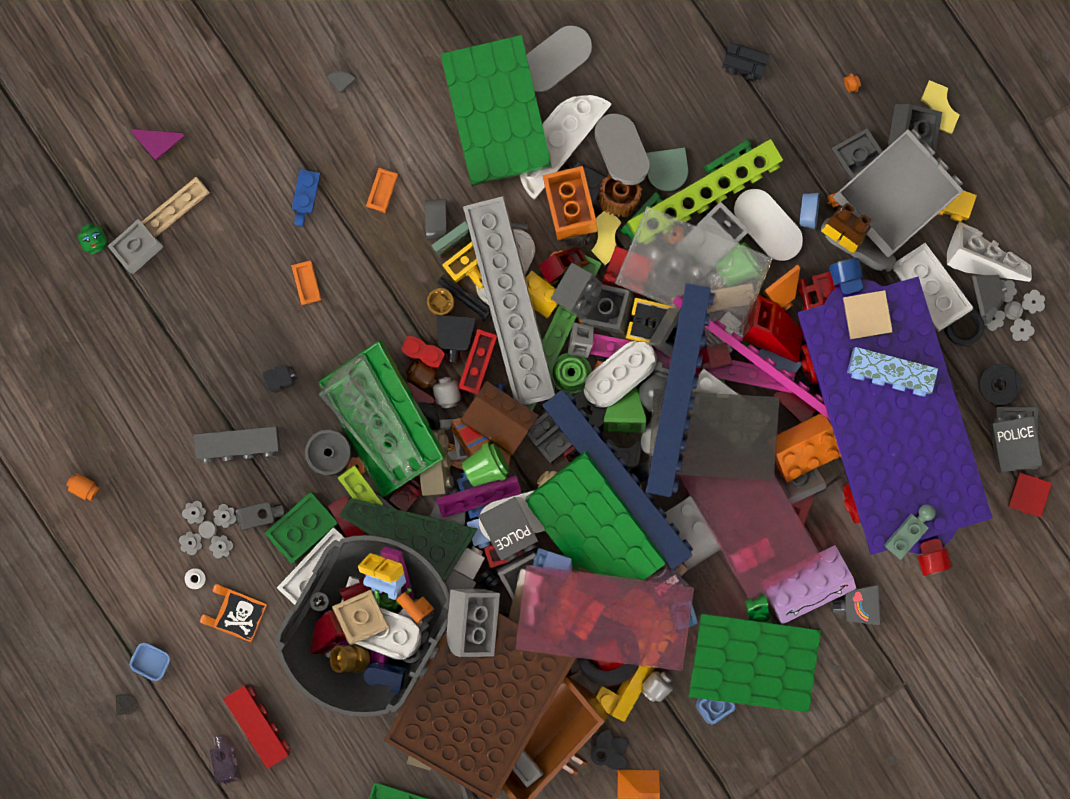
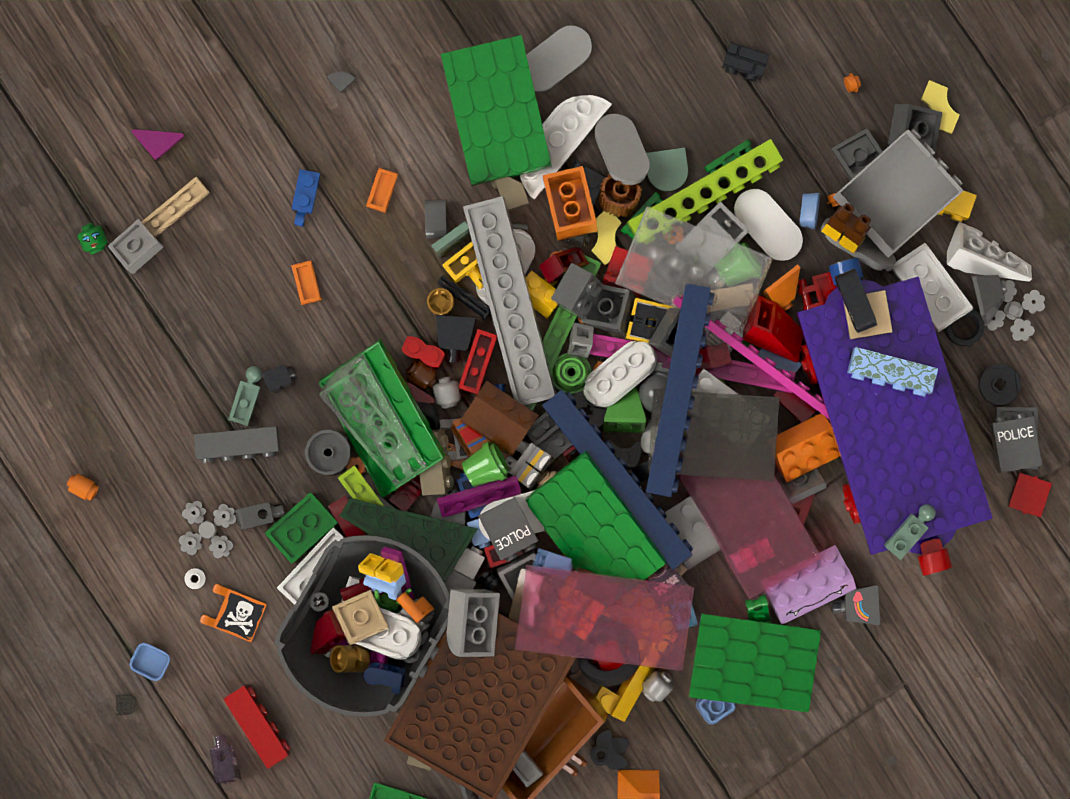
none -> sand green plate [228,366,262,426]
none -> dark tan slope [491,177,529,212]
none -> light grey hips [506,441,554,490]
none -> black beam [834,269,877,333]

